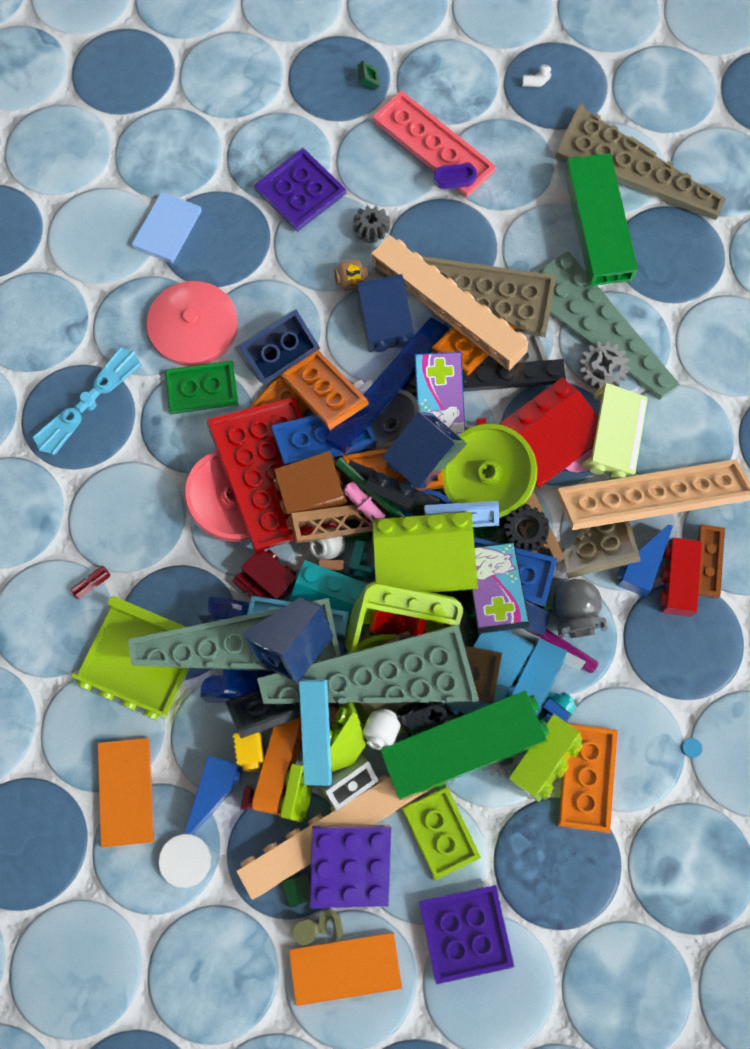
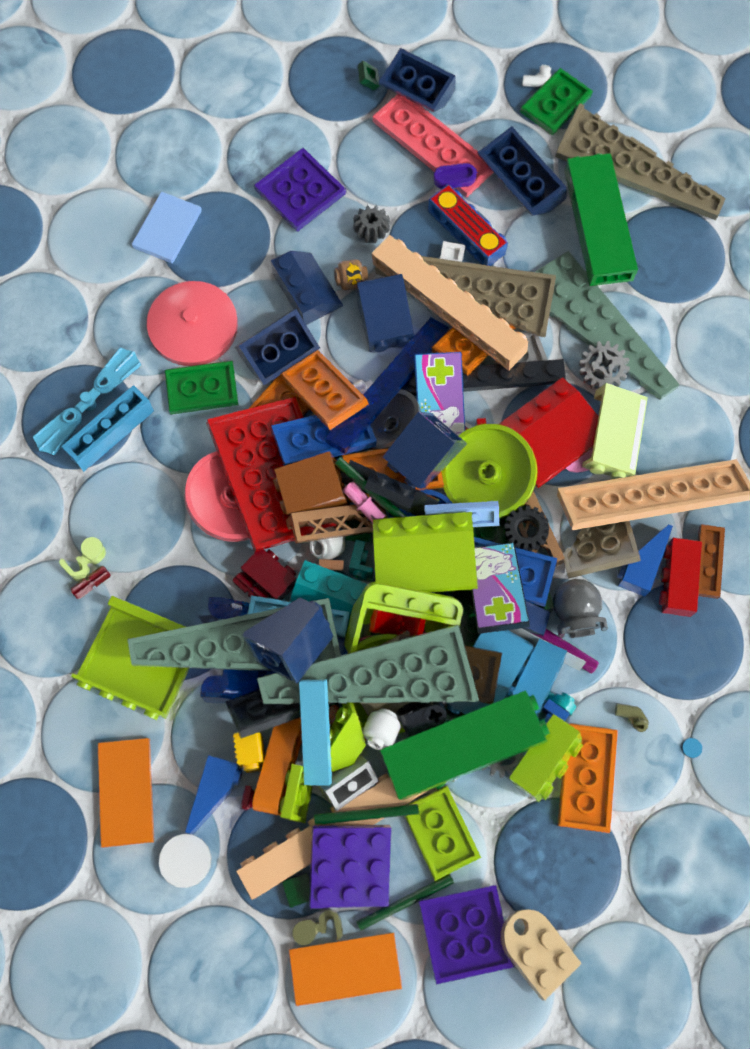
none -> yellowish green leg [59,537,106,582]
none -> dark azure brick [62,385,154,472]
none -> dark blue slope [270,251,343,325]
none -> dark green bar [314,804,419,825]
none -> dark green bar [356,874,454,931]
none -> dark blue slope [379,48,456,112]
none -> brick [428,184,508,266]
none -> white plate [440,241,465,262]
none -> dark blue slope [477,126,567,216]
none -> tan plate [501,910,582,1000]
none -> green tile [520,68,593,136]
none -> olive arm [615,703,649,732]

